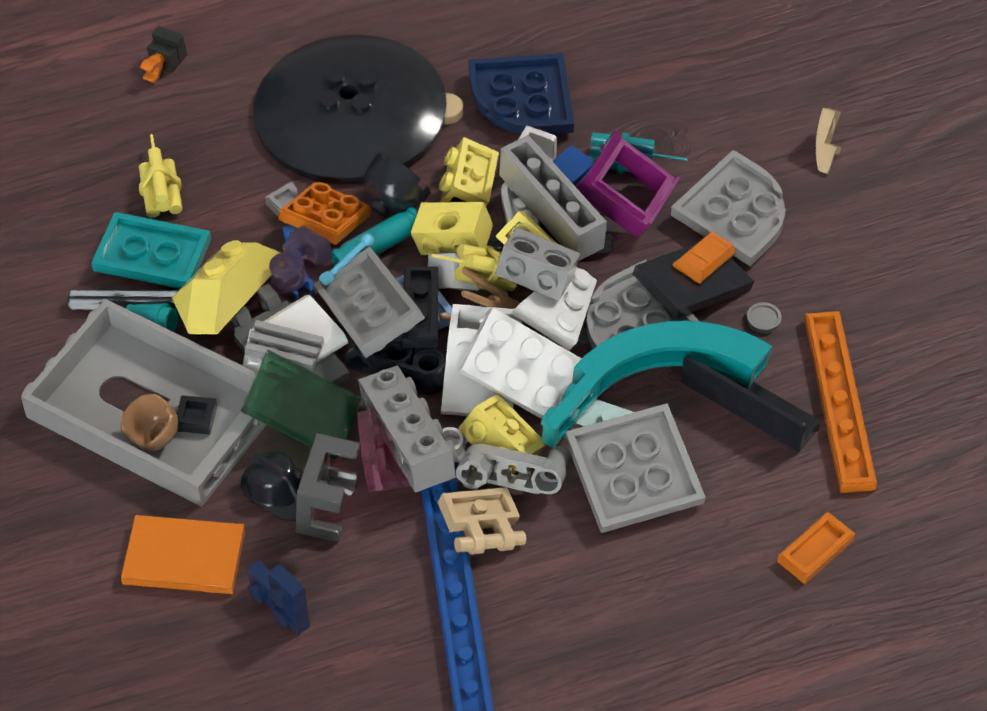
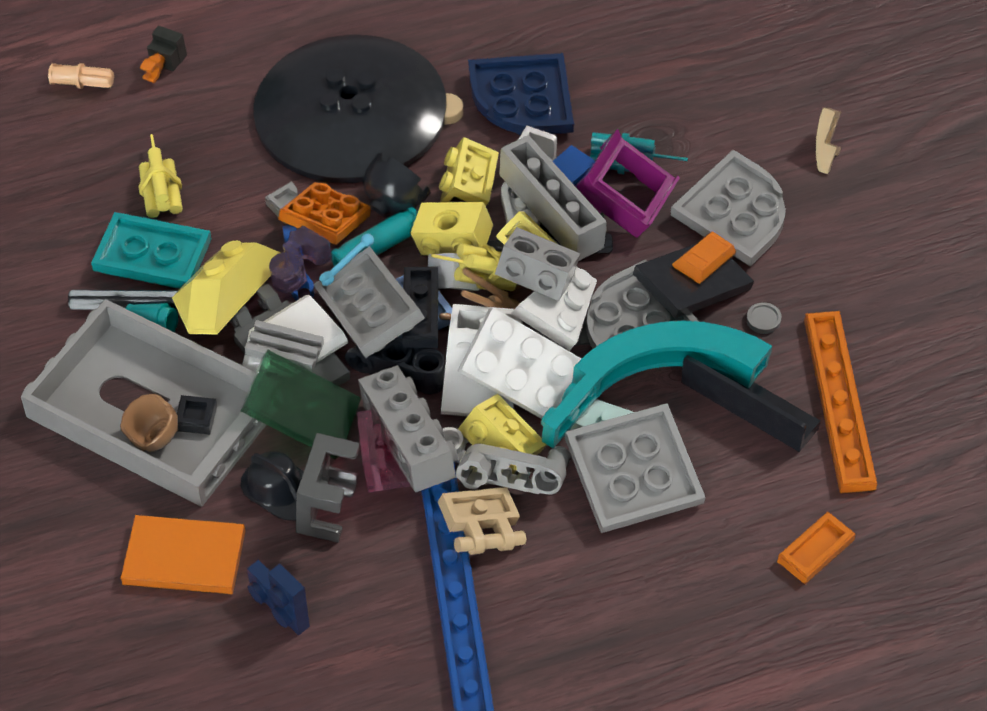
none -> light nougat axle [48,63,114,89]

